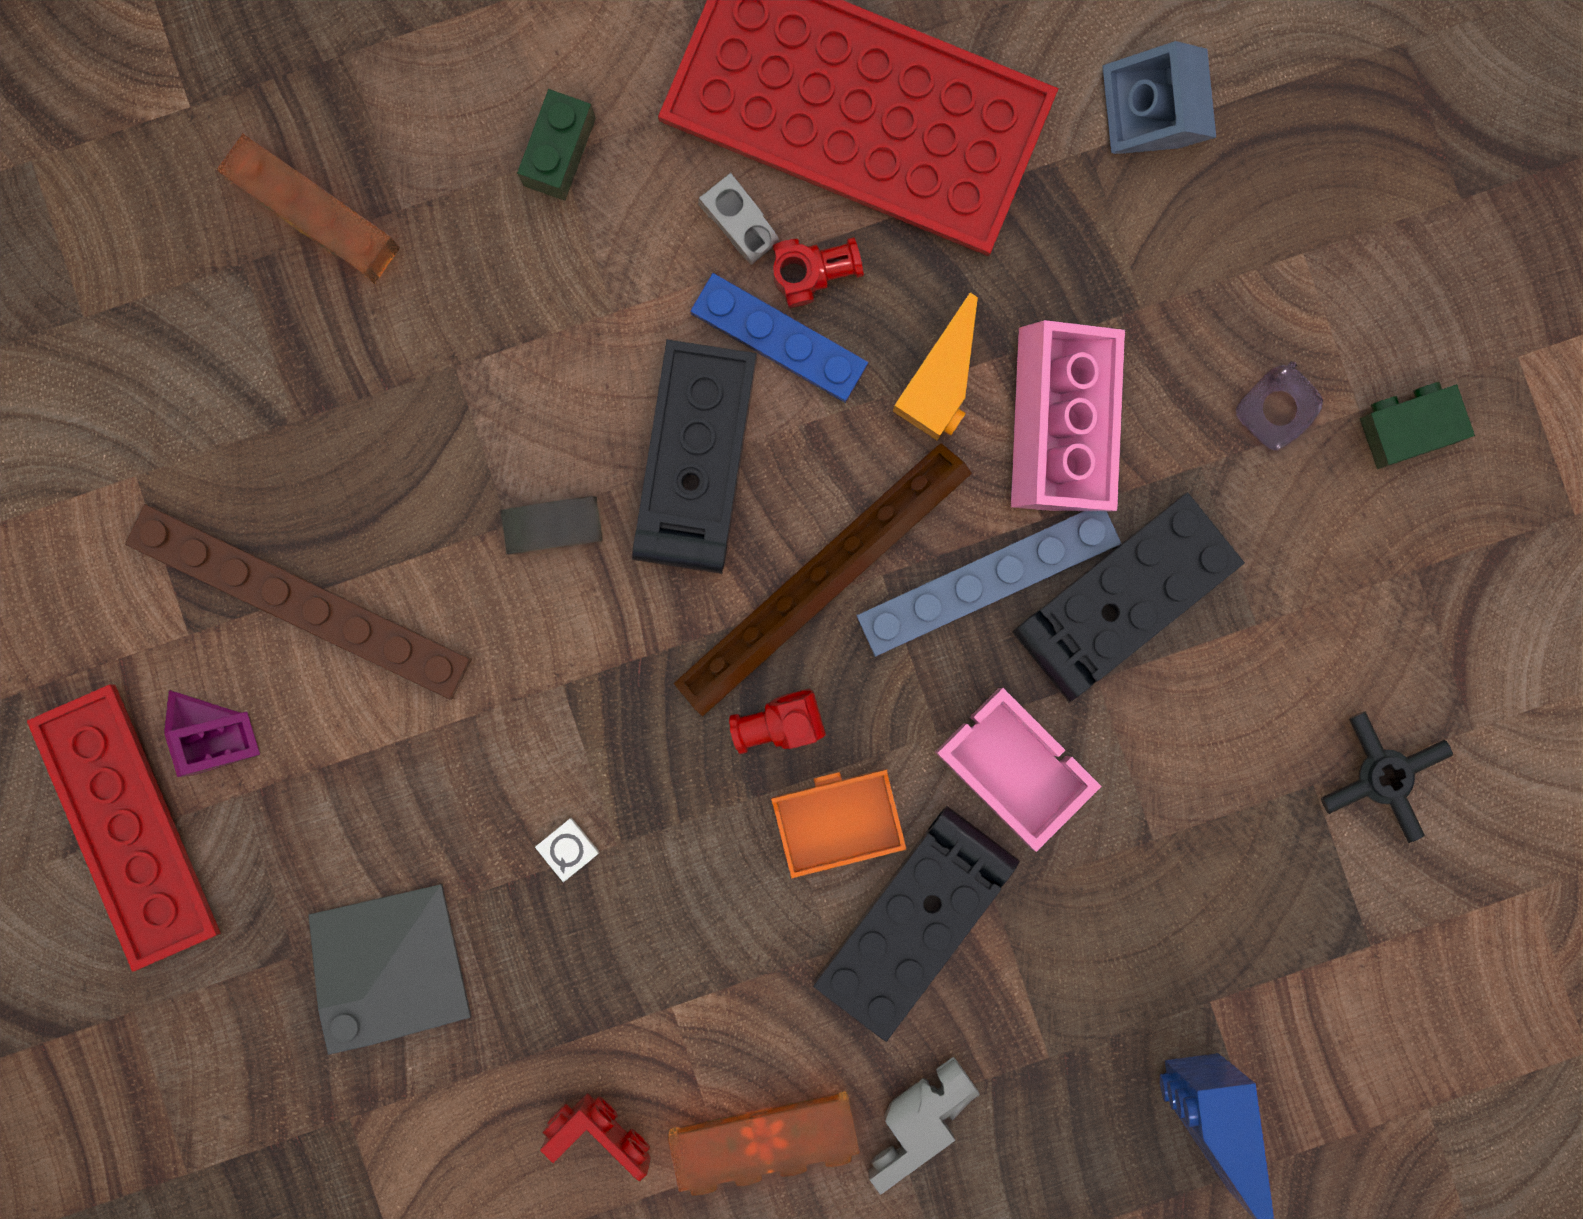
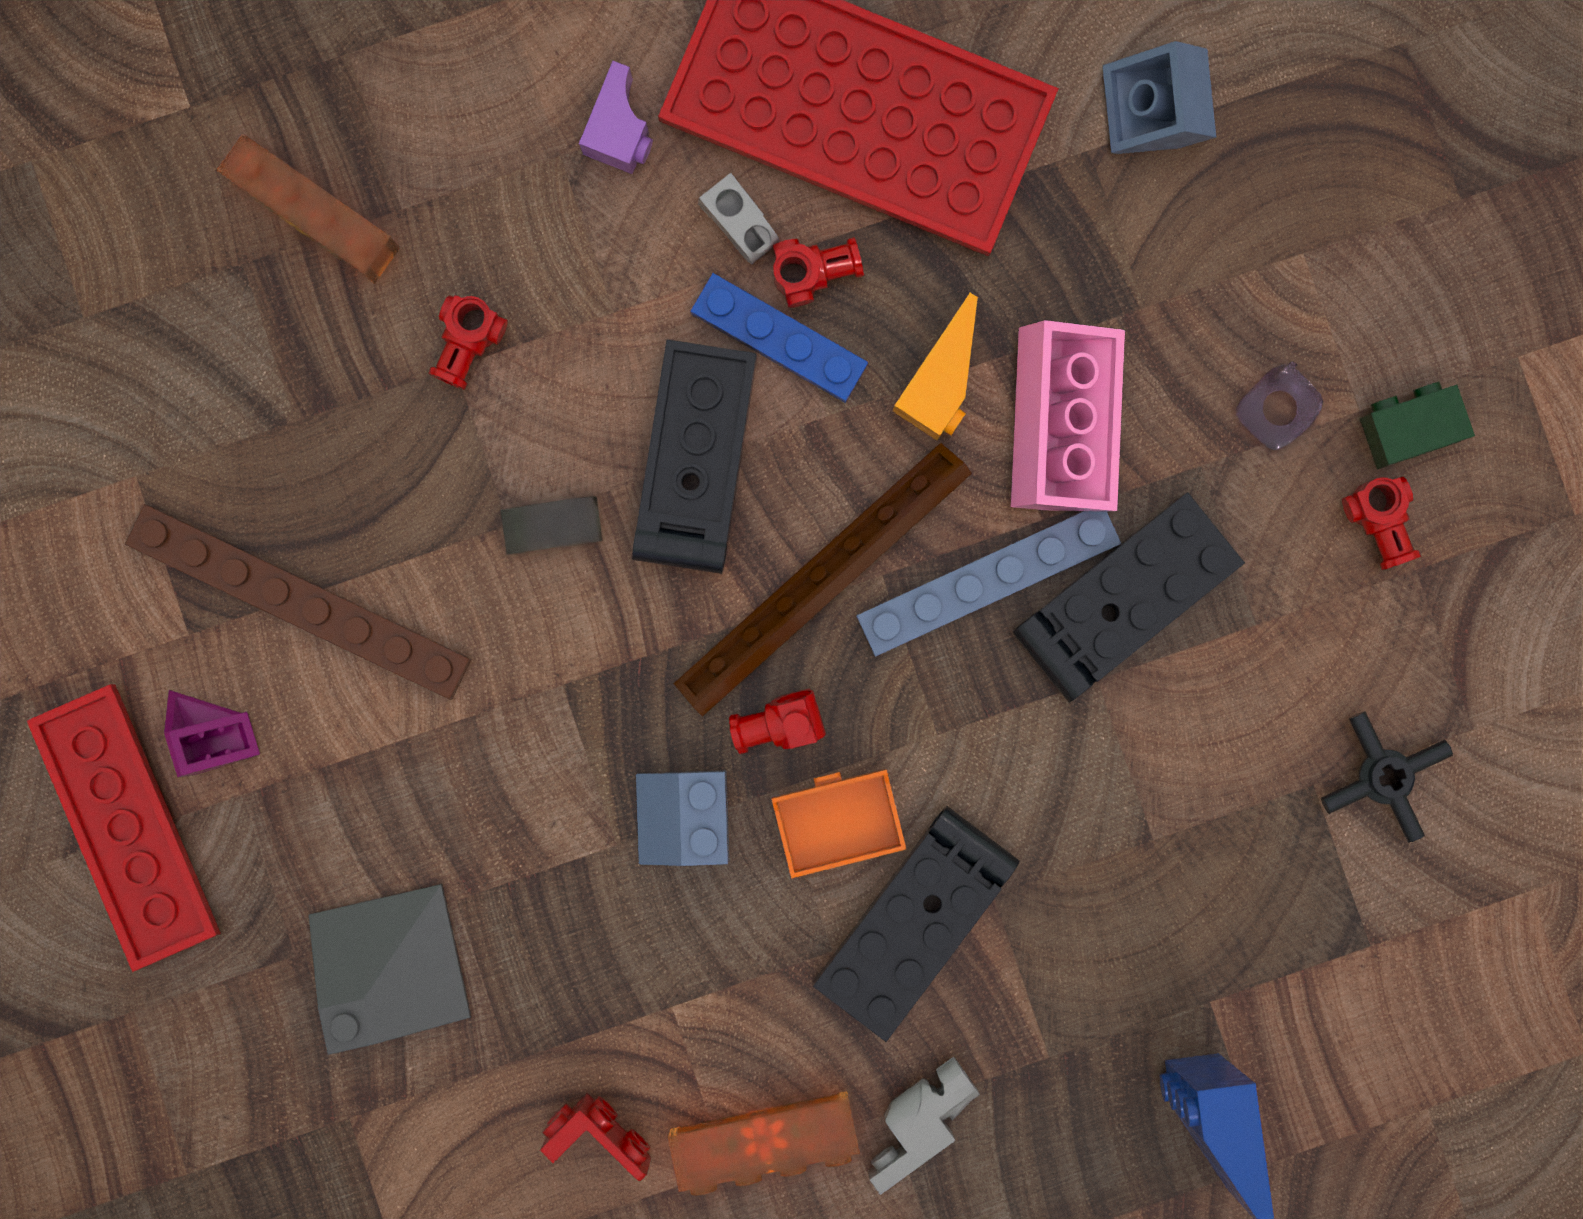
dark green brick [517,89,596,201] -> none
white tile [535,818,600,882] -> none
bright pink piece [935,688,1102,852] -> none
none -> red connector [428,295,508,390]
none -> medium lavender arch [579,61,653,174]
none -> sand blue slope [636,770,730,866]
none -> red connector [1342,476,1421,570]

